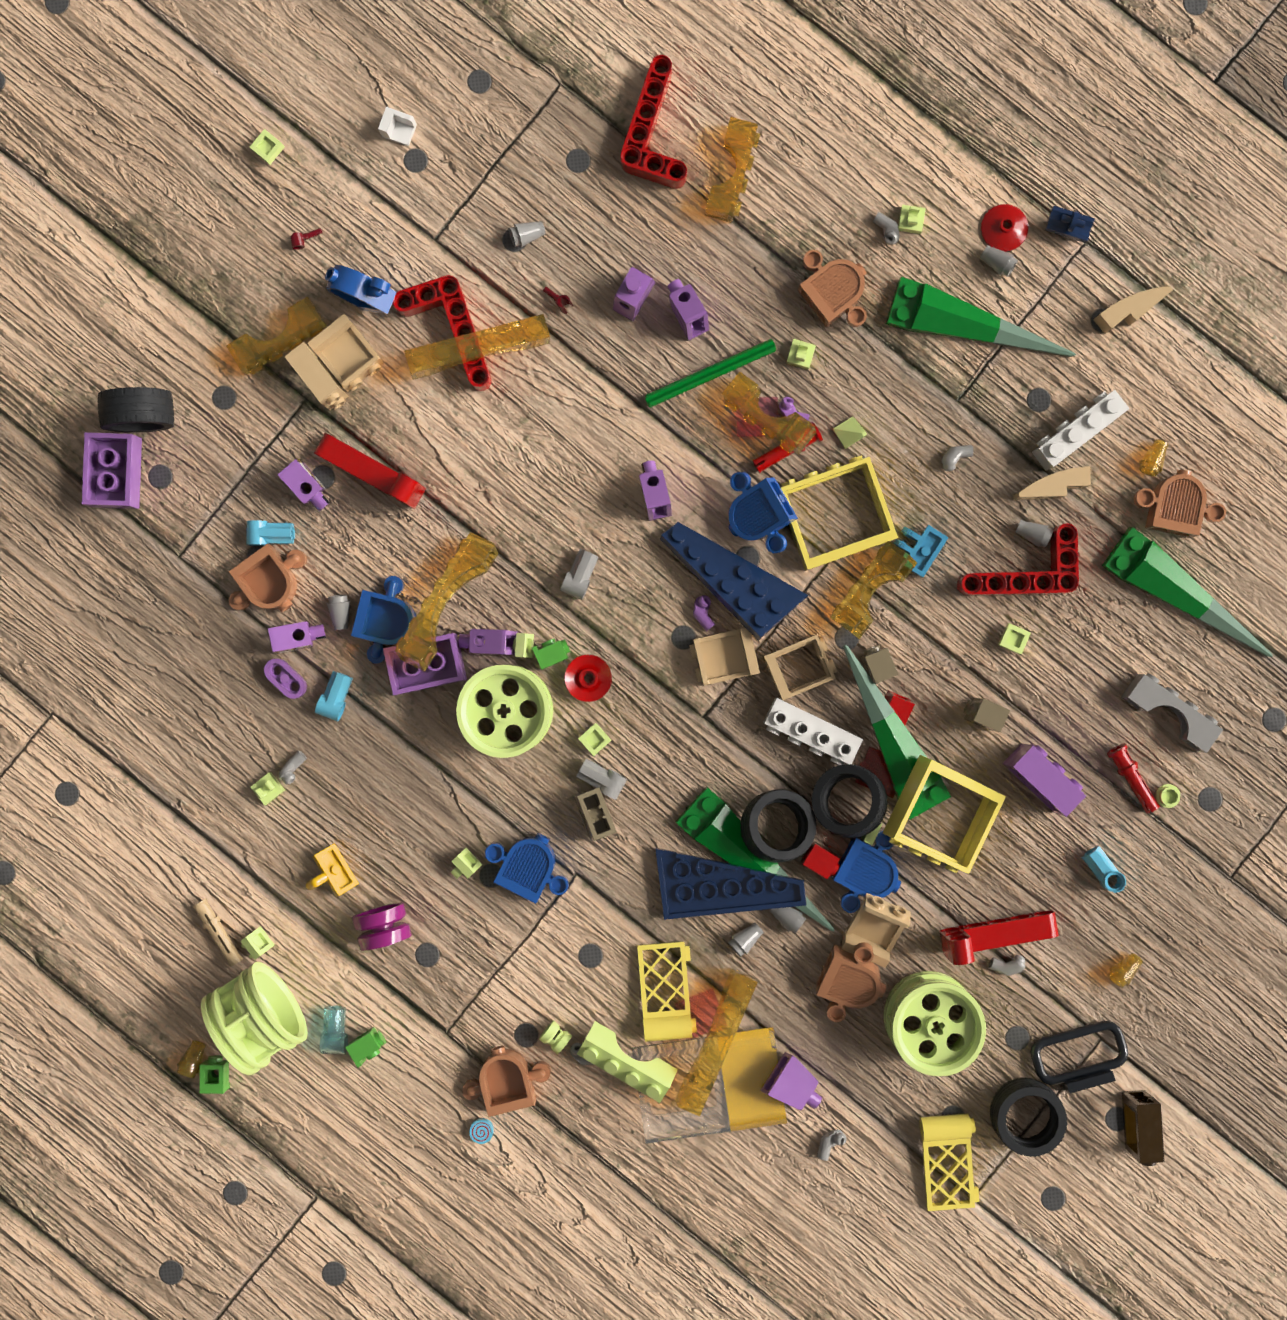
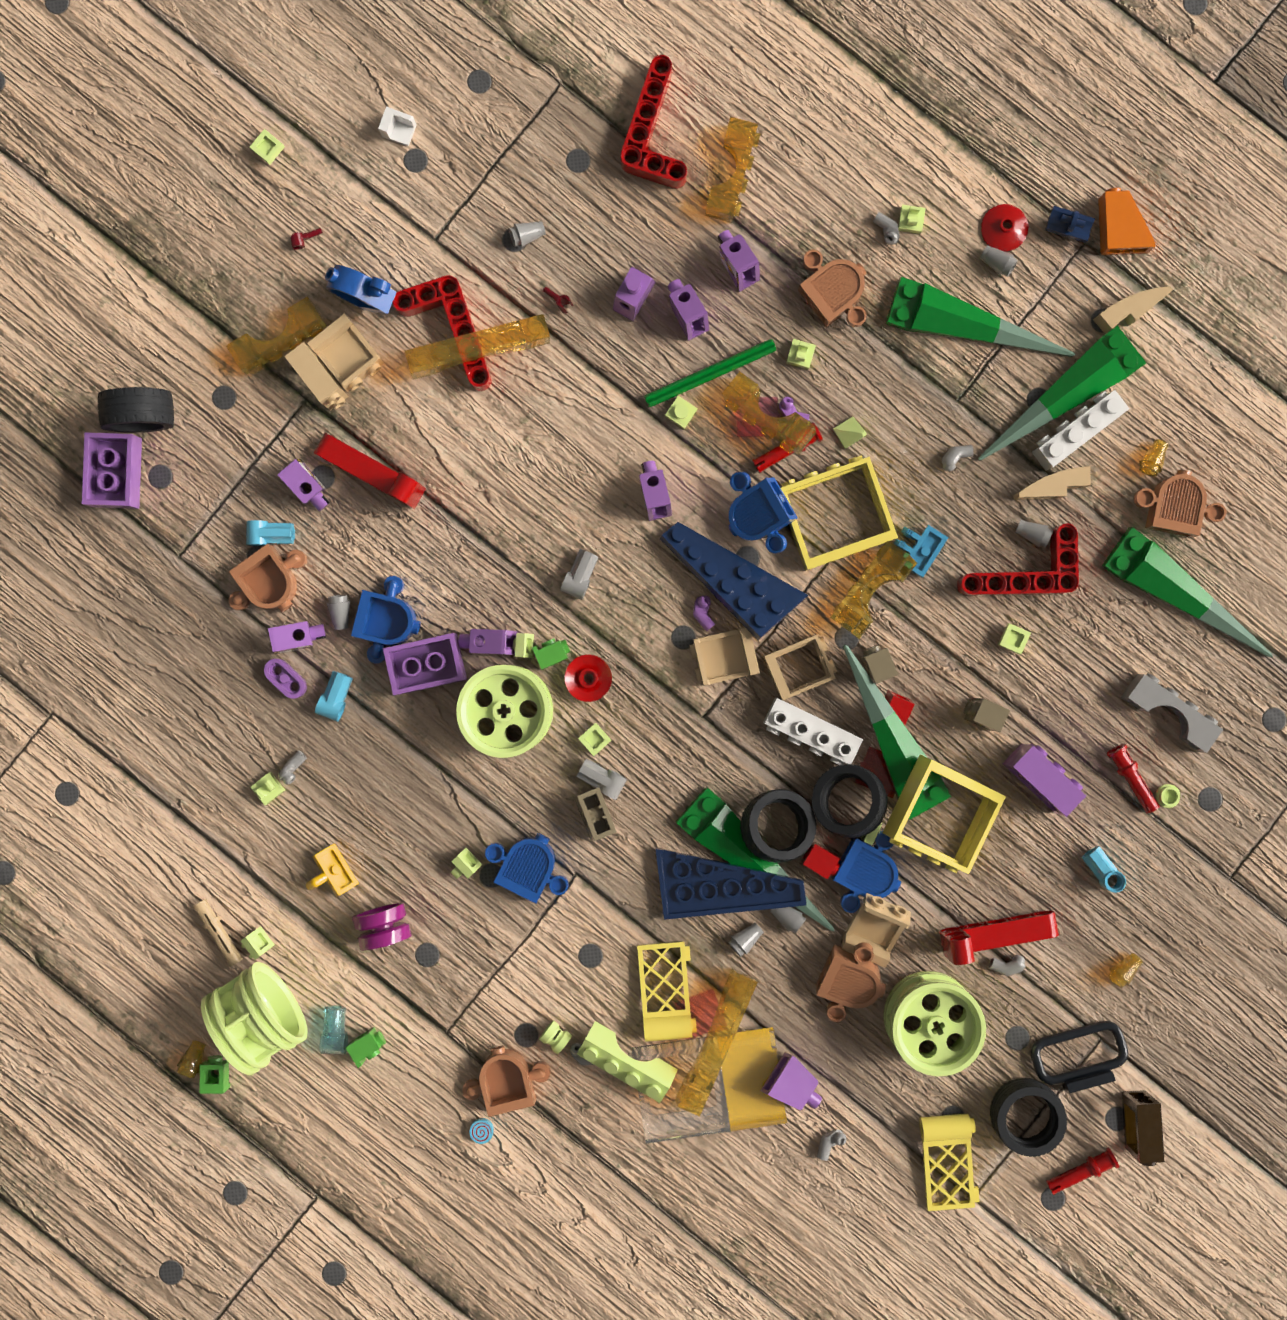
clear yellow arch [395,532,499,672] -> none
none -> yellowish green plate [665,396,698,430]
none -> medium lavender torso [717,230,760,292]
none -> green plate [978,325,1146,460]
none -> red pin [1046,1147,1120,1195]
none -> orange slope [1098,188,1156,255]

